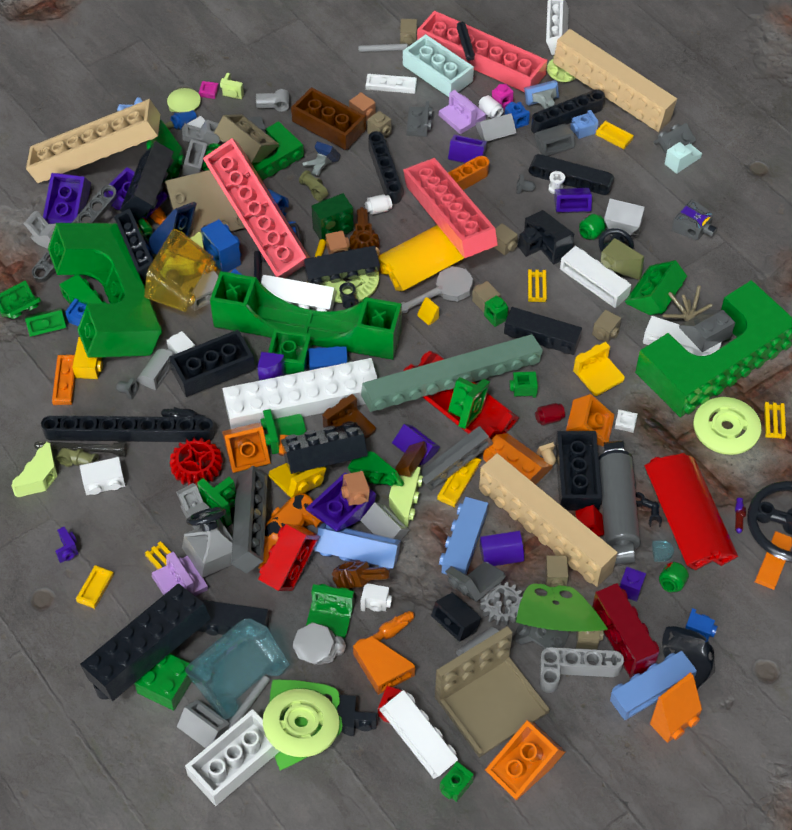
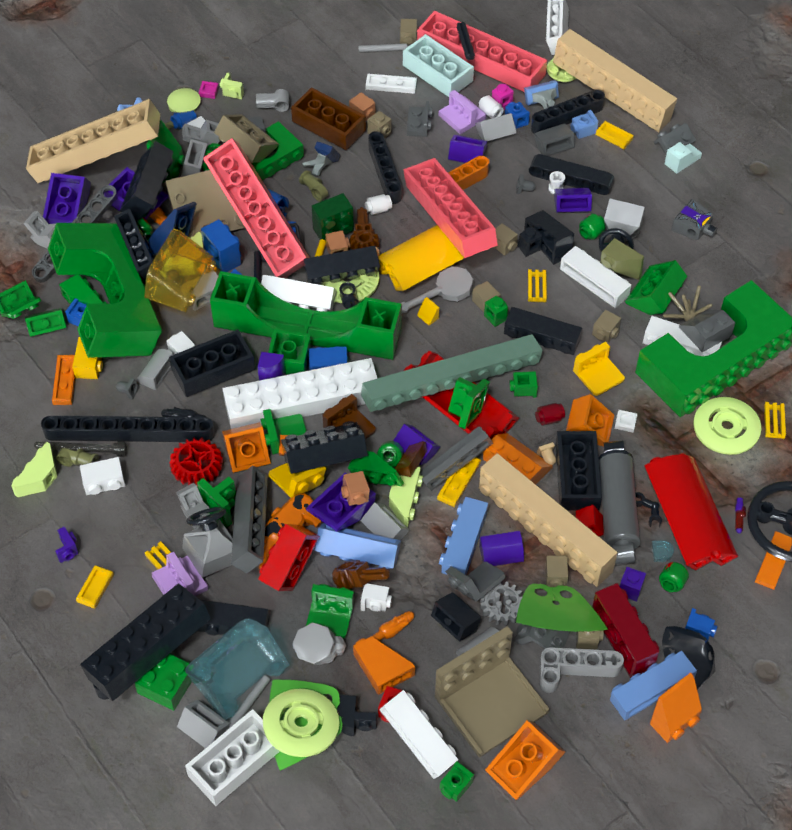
none -> green head [377,441,404,467]

